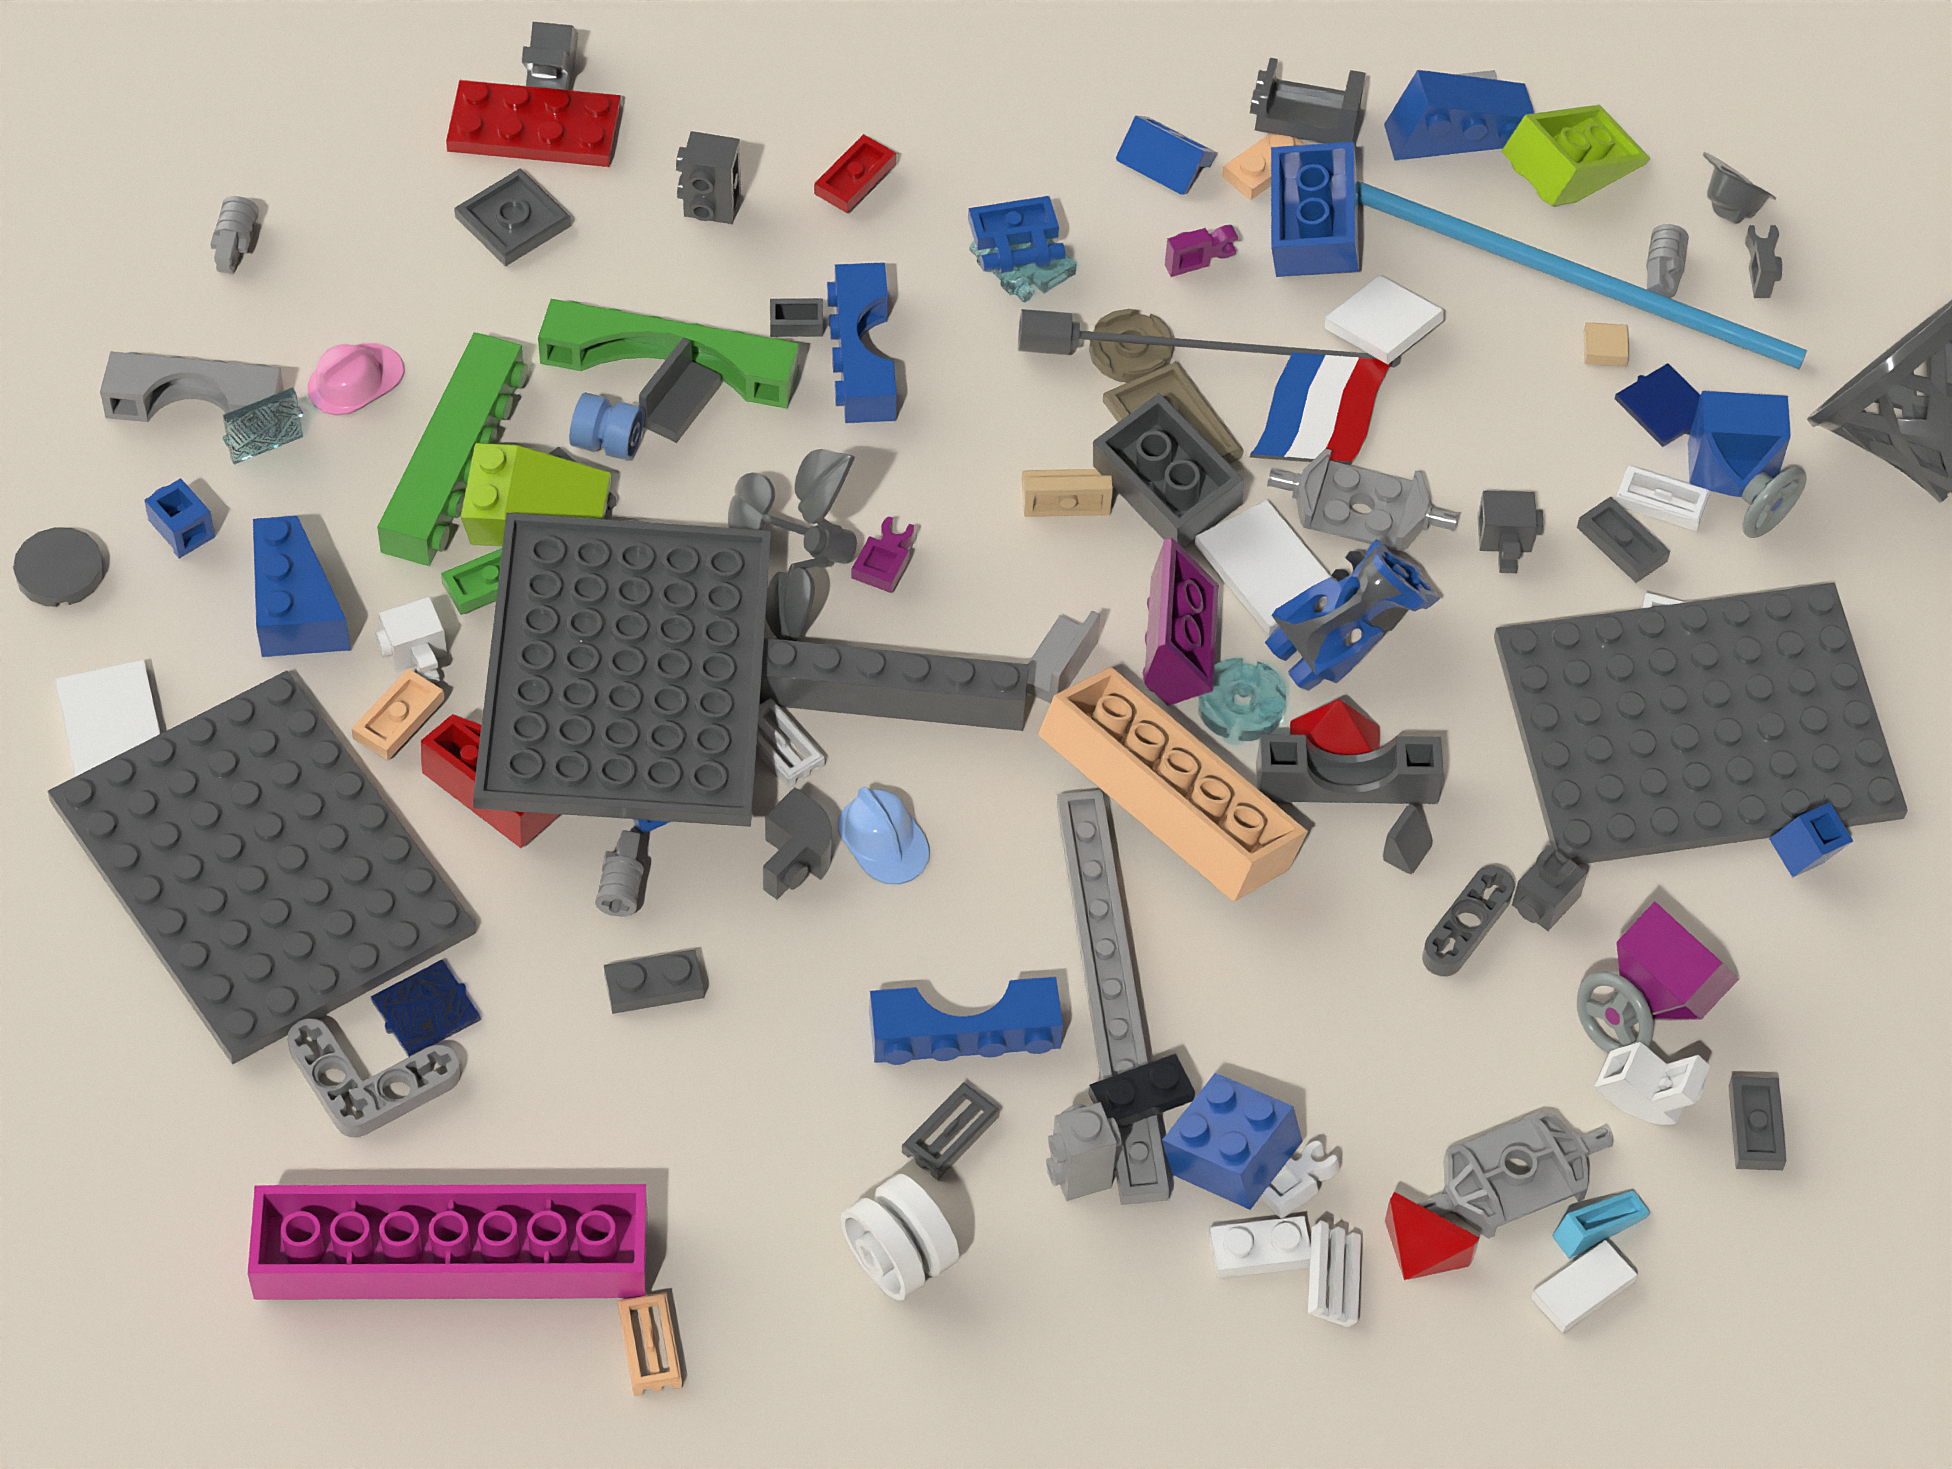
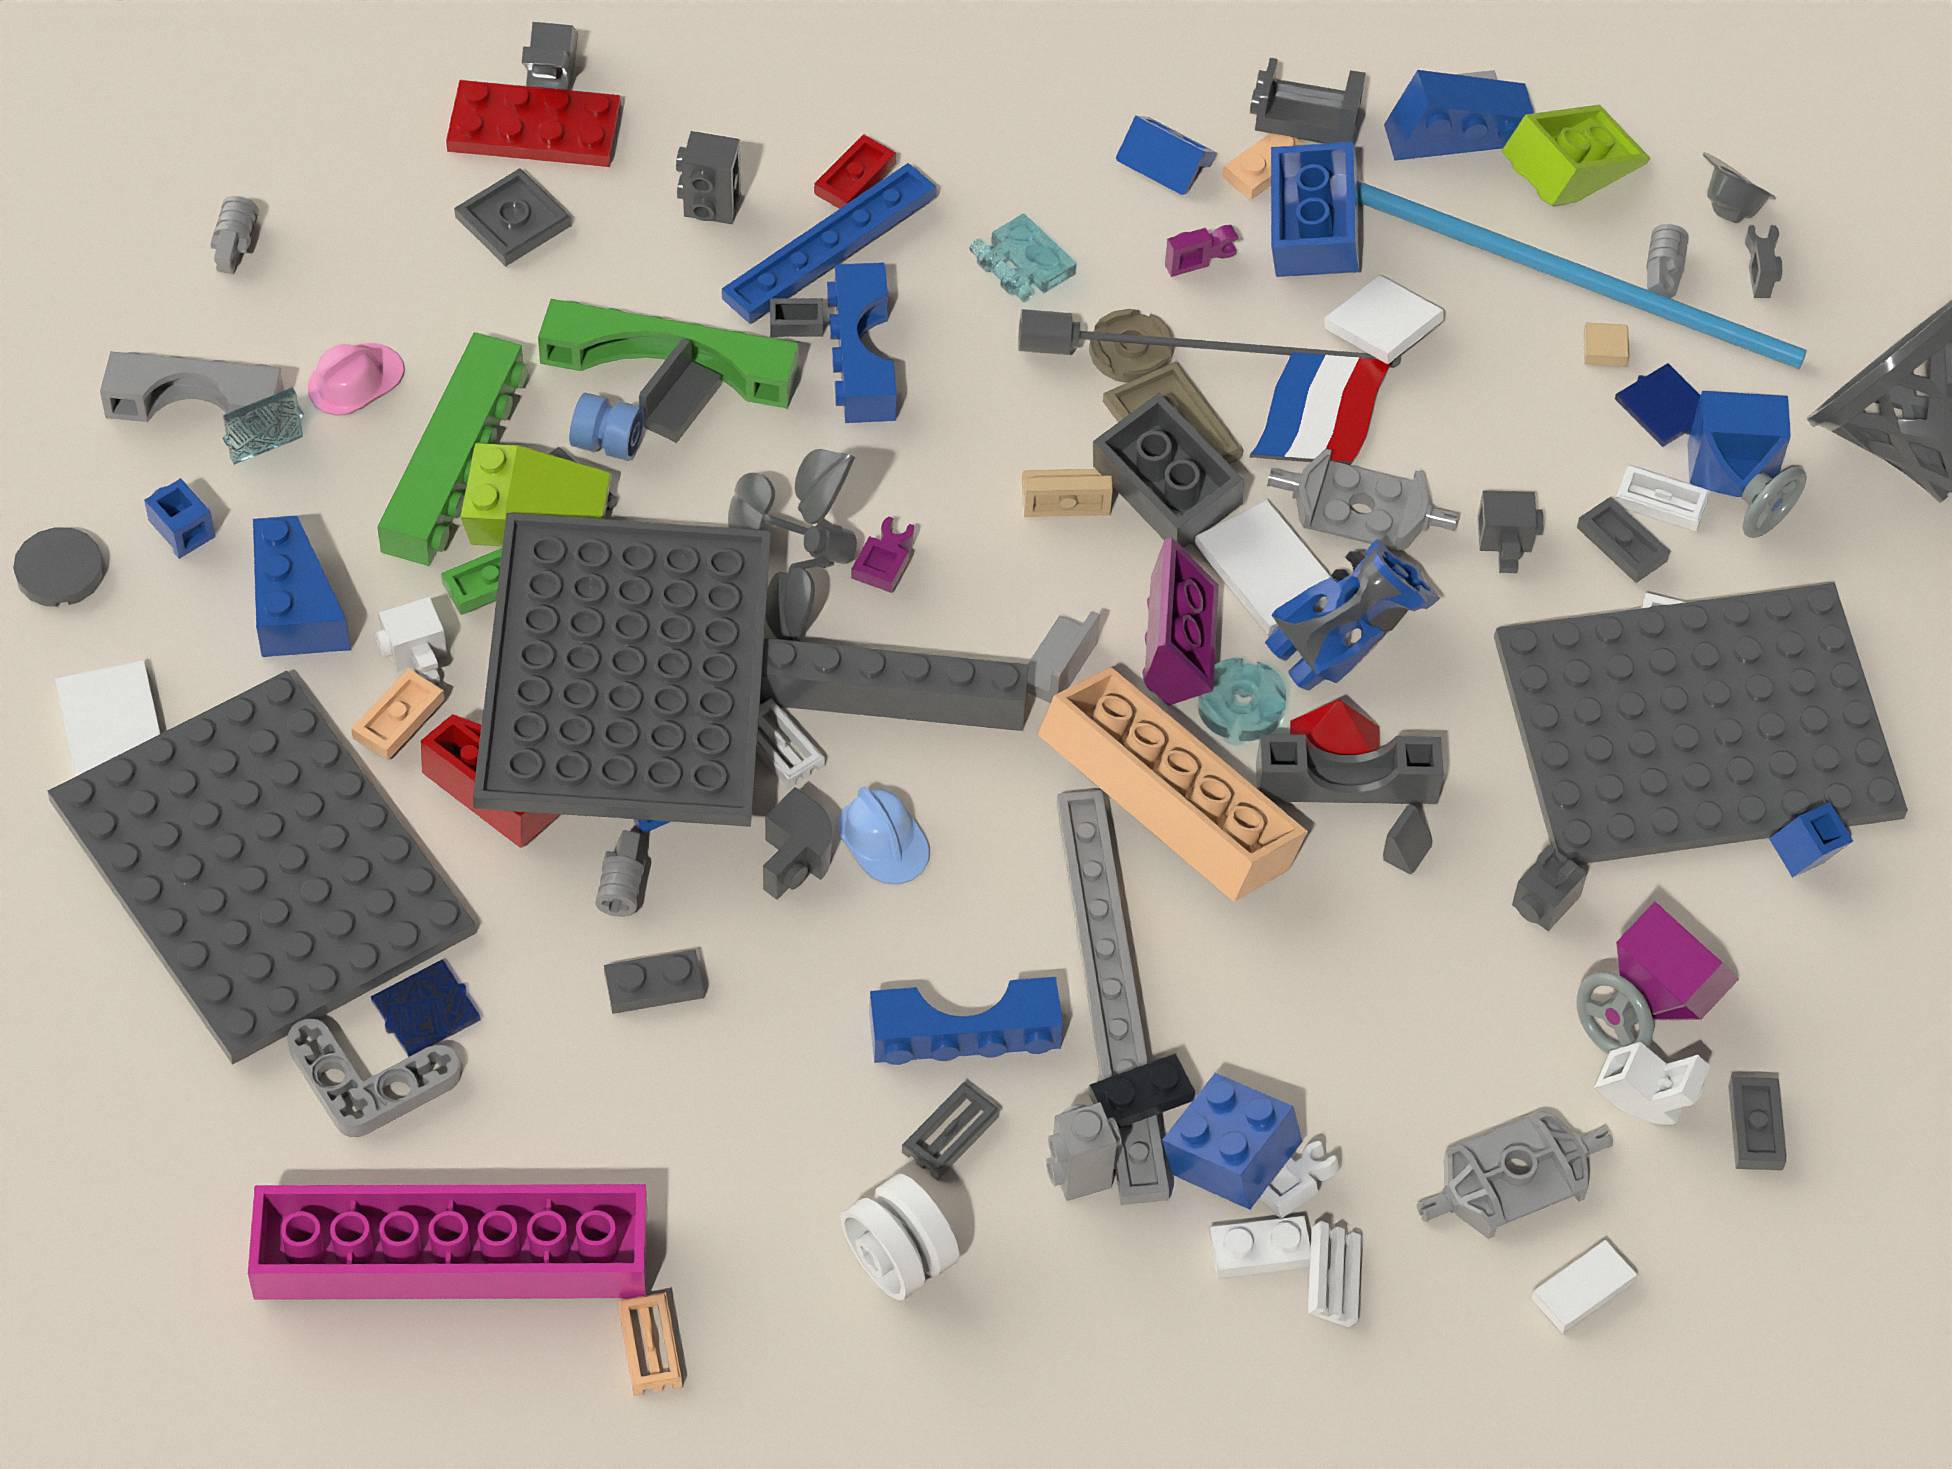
blue plate [968,196,1065,273] -> none
red slope [1385,1192,1480,1280] -> none
dark grey beam [1422,866,1514,976] -> none
medium azure piece [1552,1190,1650,1259] -> none
none -> blue plate [722,163,936,324]

